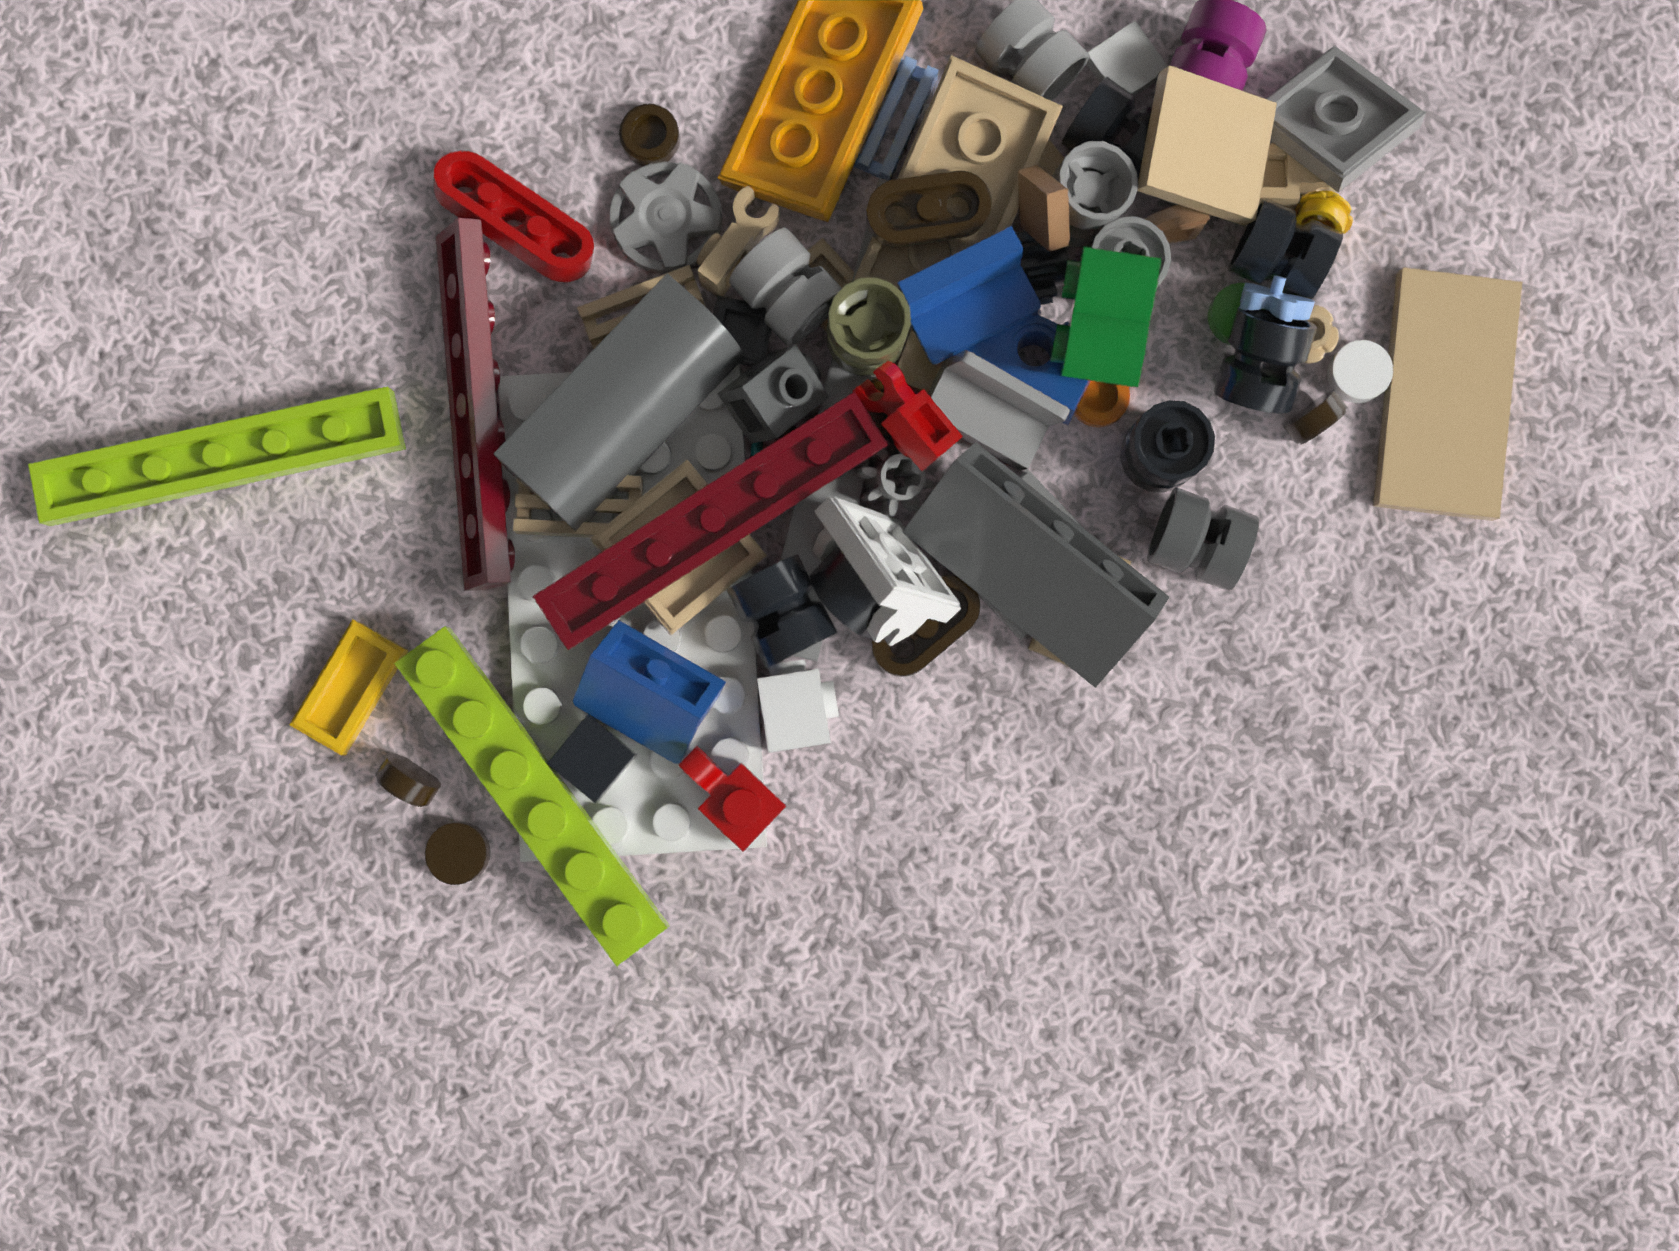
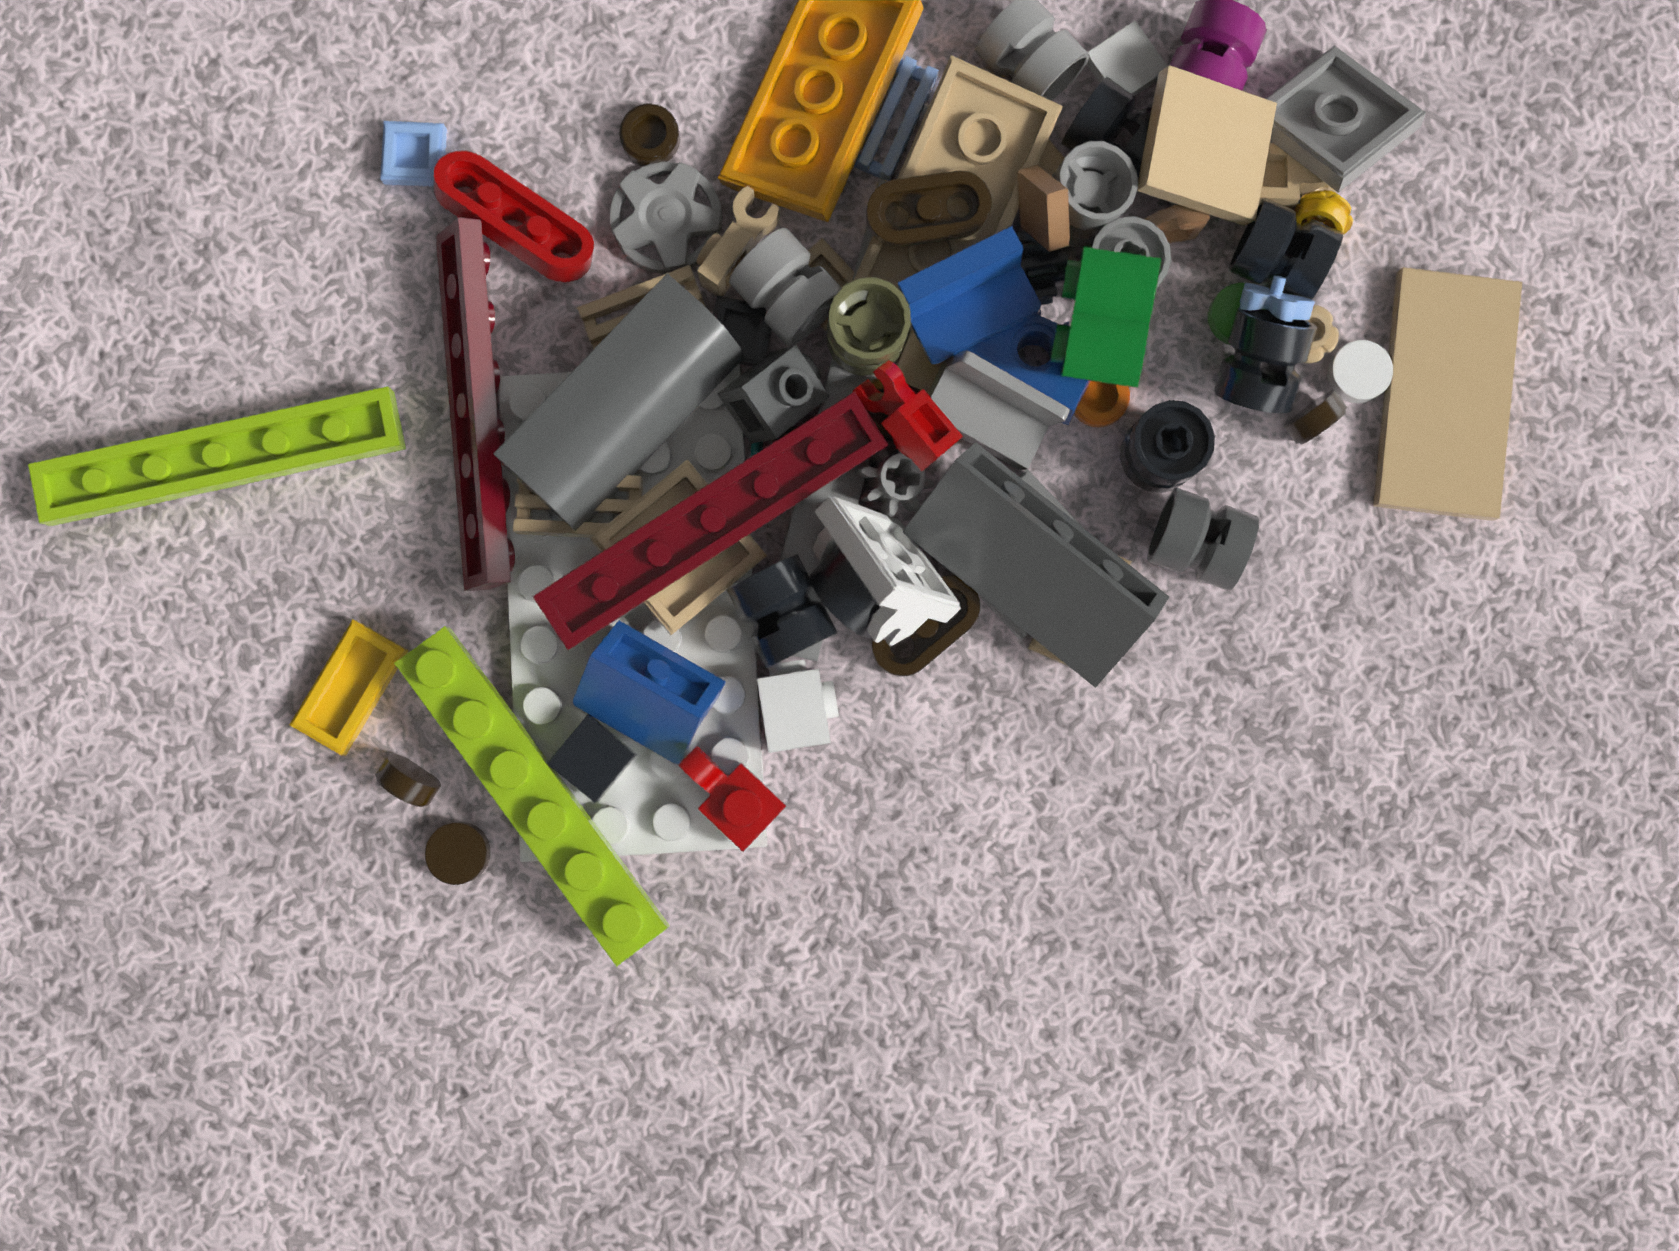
none -> light blue tile [380,121,447,187]

